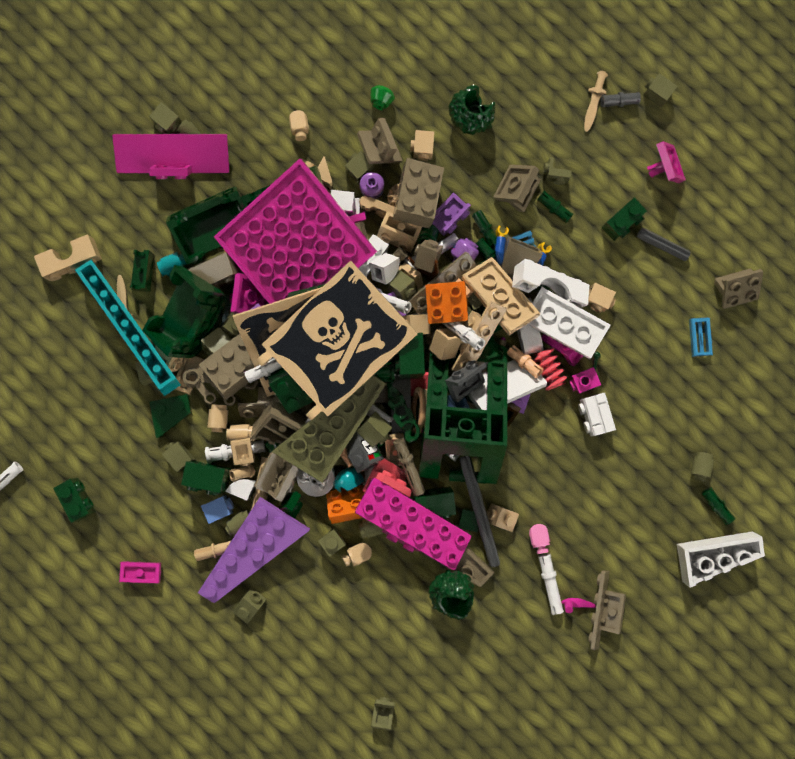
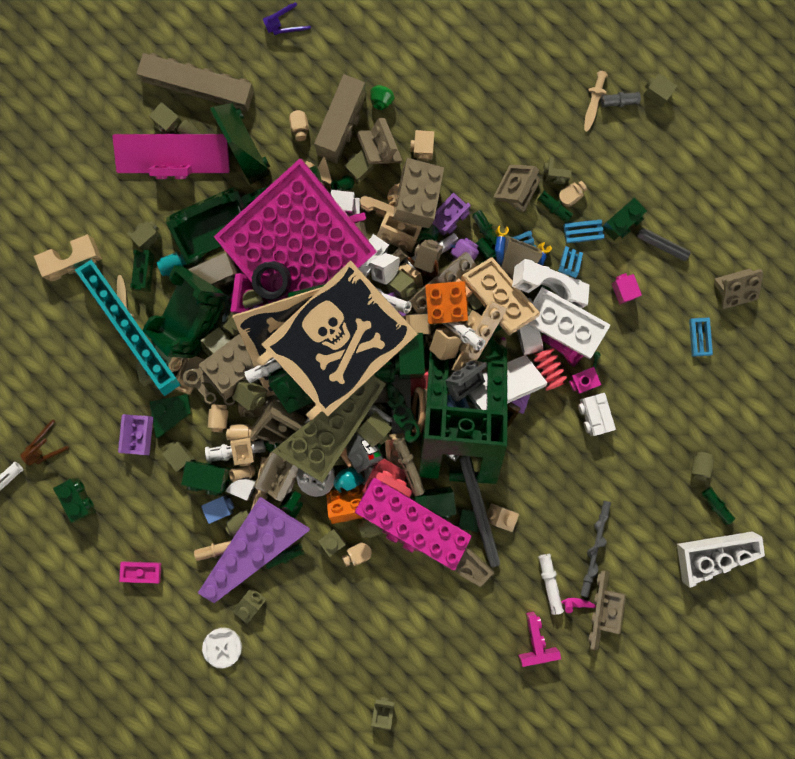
medium lavender head [360,172,384,199] -> none
dark green hair [428,569,474,620] -> none
dark green hair [449,84,495,135] -> none
light nougat pin [507,345,544,378] -> none
bright pink arm [529,524,550,554] -> none
tan brick [588,283,616,313] -> none
dark pink tile [647,141,686,183] -> none
none -> reddish brown plant [20,420,69,466]
none -> medium lavender bracket [118,414,153,455]
none -> olive brick [127,220,161,251]
none -> dark tan brick [136,53,254,112]
none -> white tile [202,628,242,668]
none -> dark green wedge [210,103,270,184]
none -> olive brick [233,380,268,411]
none -> olive plate [243,290,264,309]
none -> black tyre [252,261,292,299]
none -> dark purple plant [263,2,311,35]
none -> dark green pin [265,543,305,569]
none -> dark tan brick [314,74,366,164]
none -> dark green pin [331,175,355,191]
none -> dark pink bracket [518,612,561,667]
none -> dark azure tile [558,246,583,278]
none -> tan arm [559,181,588,207]
none -> dark azure tile [563,219,604,244]
none -> dark grey piece [581,501,611,597]
none -> dark pink brick [611,273,642,305]

